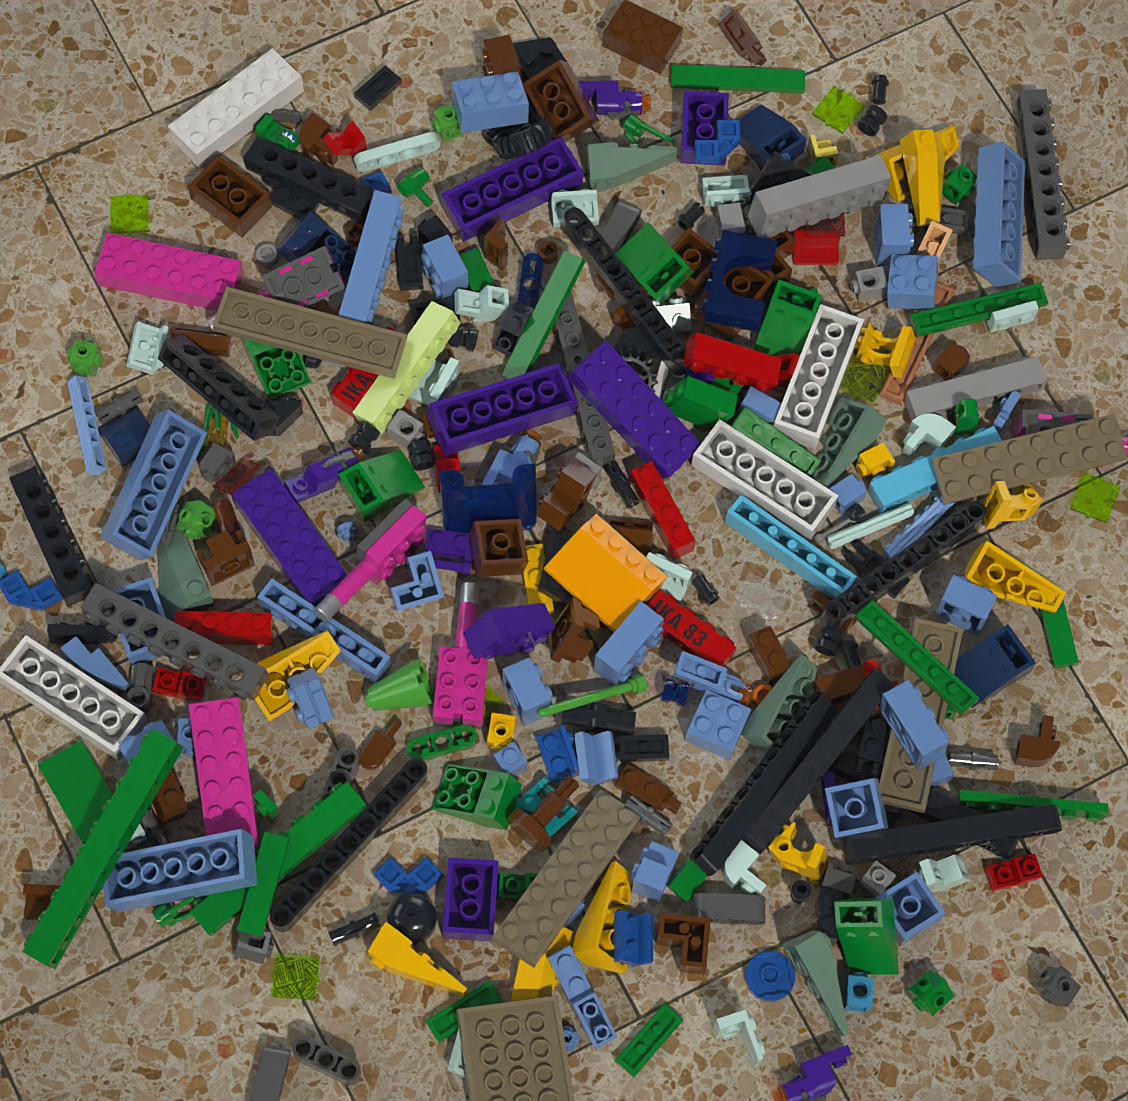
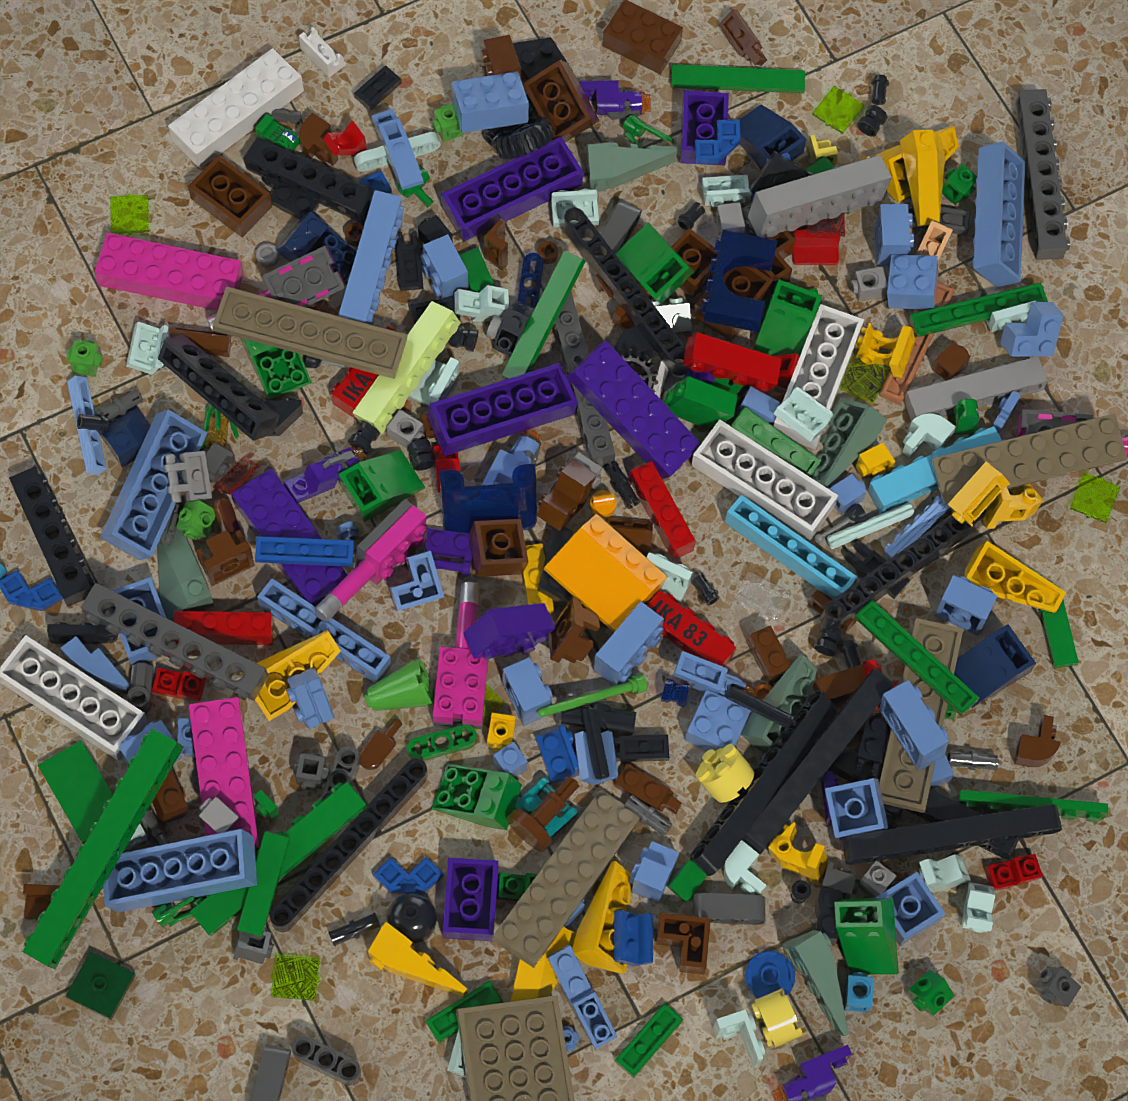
none -> dark green plate [65,951,136,1020]
none -> black pin [77,414,109,433]
none -> light grey plate [164,451,212,503]
none -> light grey brick [199,797,240,834]
none -> blue plate [255,536,354,567]
none -> dark grey brick [293,753,330,791]
none -> white hinge [299,27,346,77]
none -> medium blue slope [372,109,424,190]
none -> light grey tile [486,316,503,340]
none -> black axle [582,708,610,780]
none -> light orange piece [590,490,617,519]
none -> light yellow brick [695,744,754,803]
none -> black axle [727,687,794,728]
none -> light yellow brick [751,988,803,1048]
none -> light aqua bracket [774,386,833,442]
none -> yellow window [947,462,1010,526]
none -> light aqua brick [962,882,995,933]
none -> medium blue brick [1000,302,1064,357]

